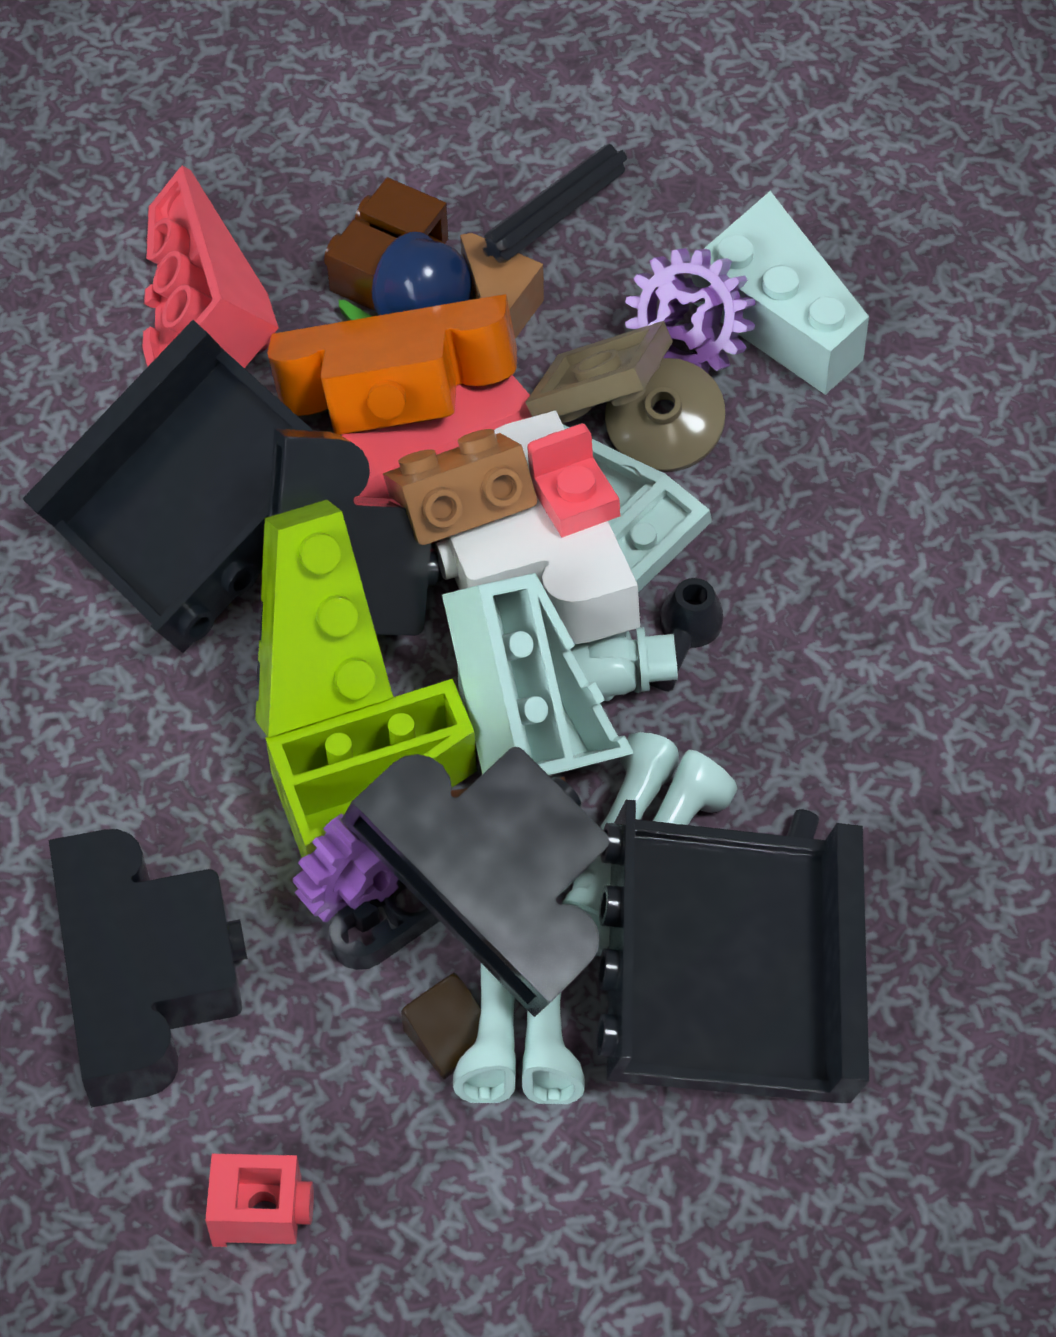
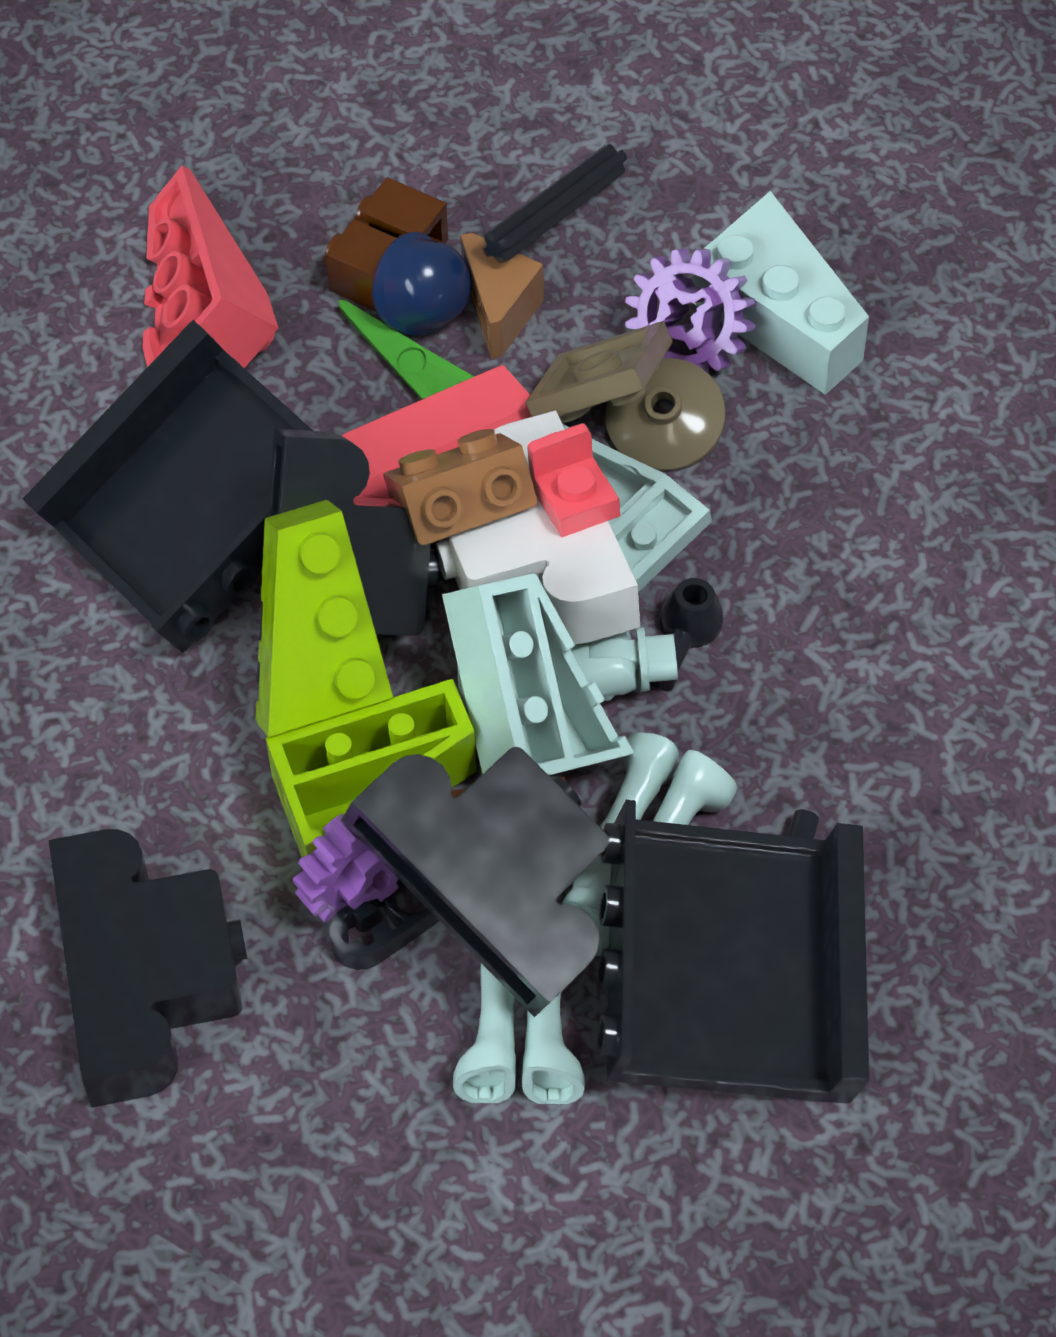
coral brick [205,1153,314,1247] -> none
orange brick [267,294,517,435] -> none
dark brown slope [401,973,481,1079] -> none

